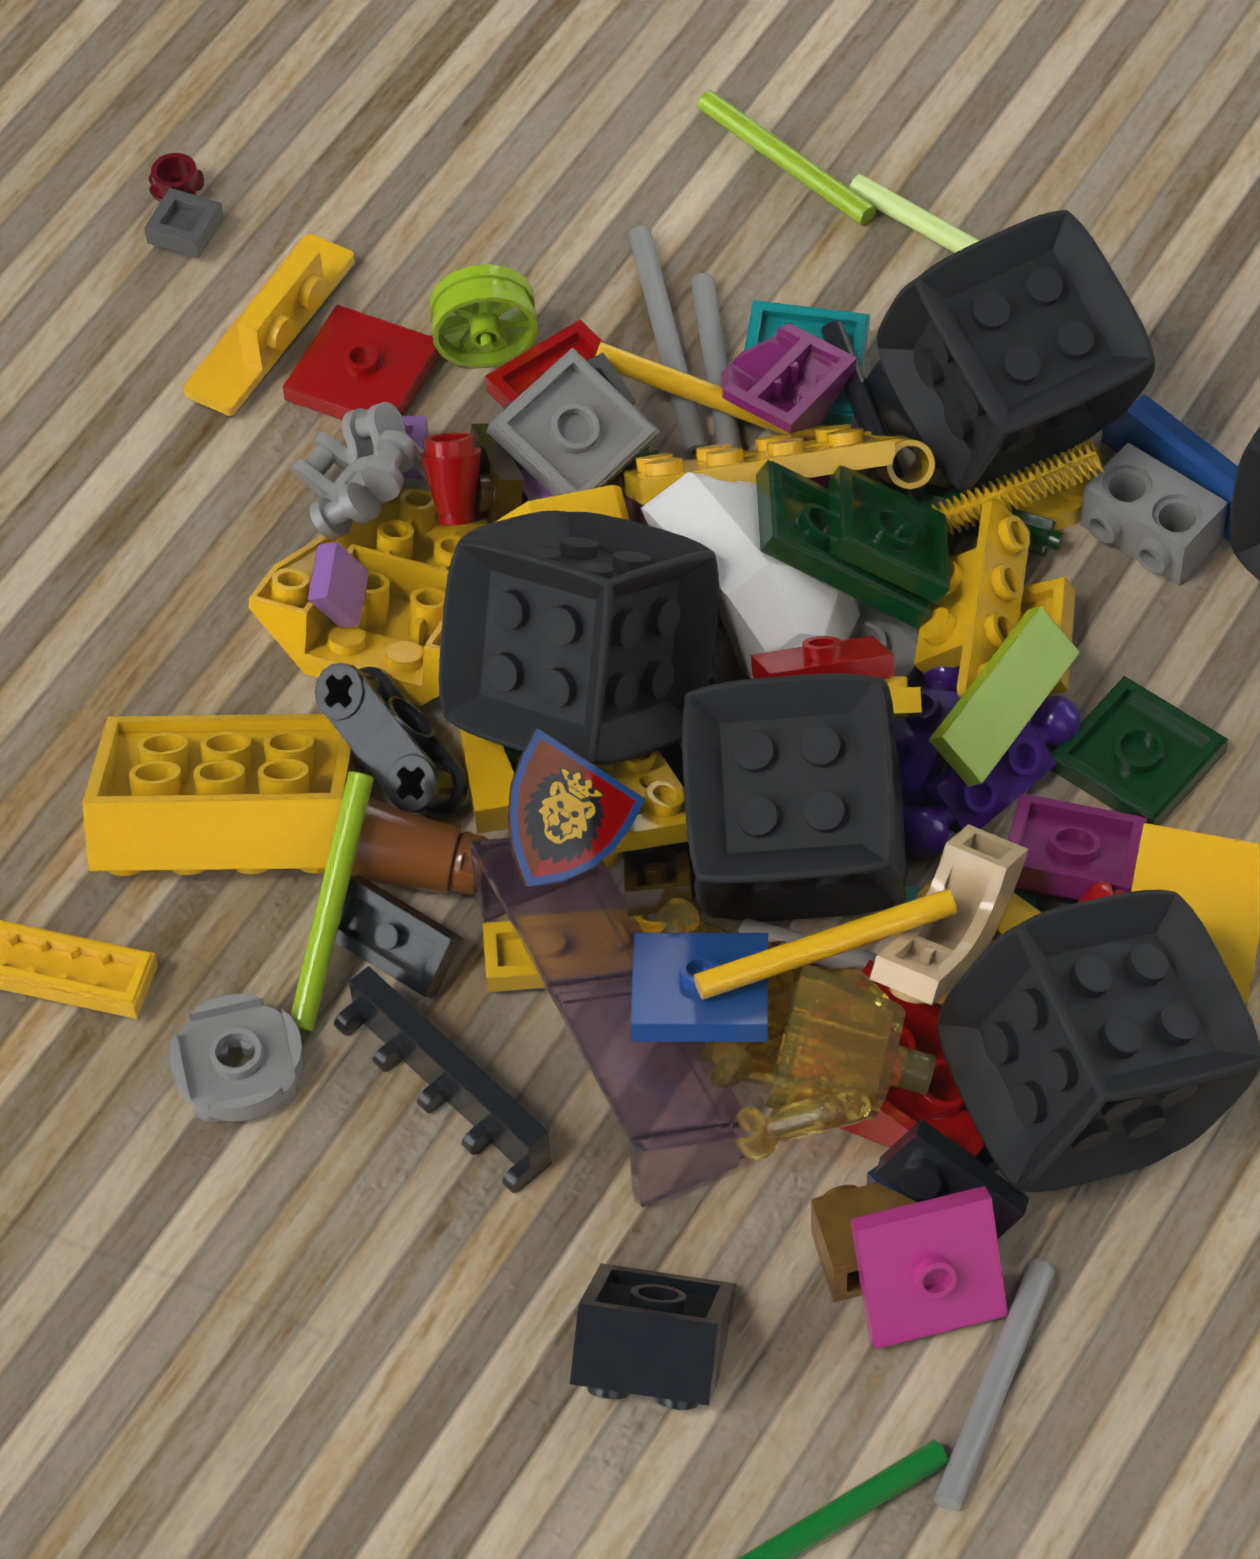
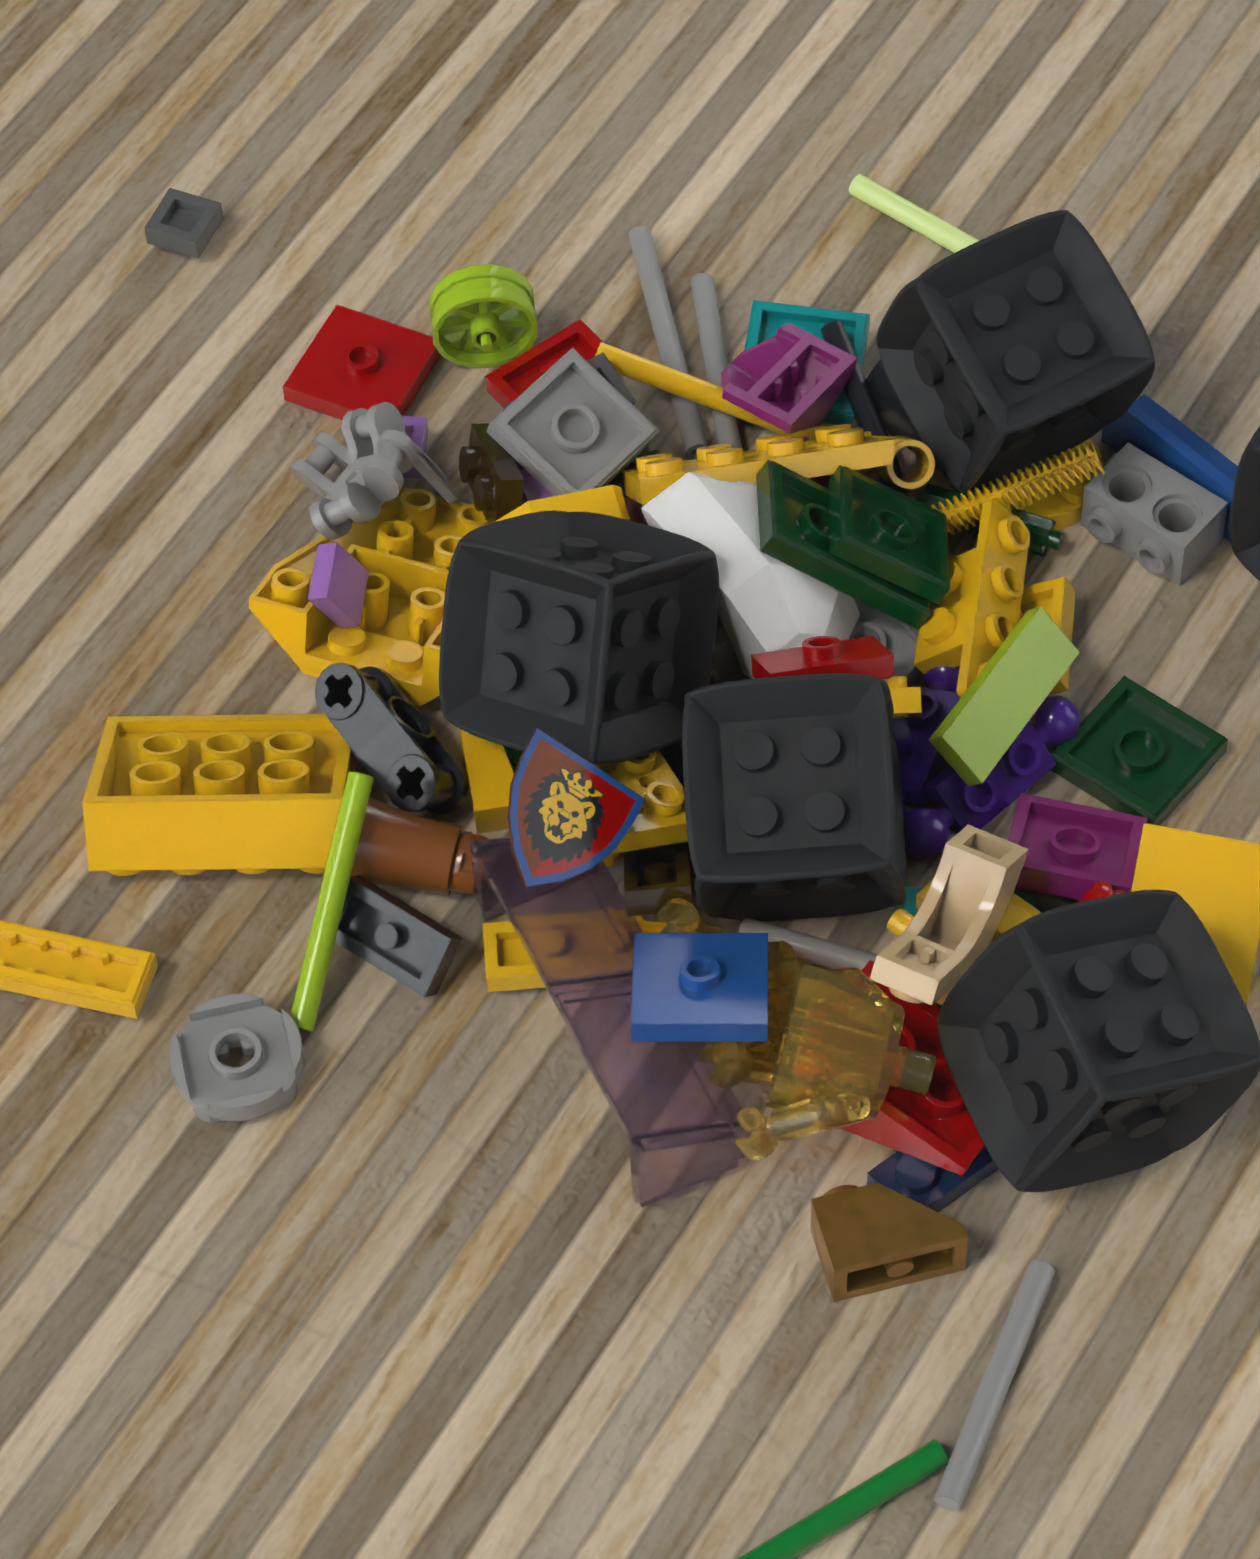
dark red plate [148,153,204,202] -> none
yellow bracket [183,234,355,416] -> none
black hinge [334,966,552,1193] -> none
red cone [420,432,481,526] -> none
black slope [570,1263,736,1410] -> none
yellow bar [694,889,957,1000] -> none
lime bar [697,90,876,226] -> none
dark pink plate [850,1186,1008,1349] -> none
black plate [875,1118,1029,1239] -> none

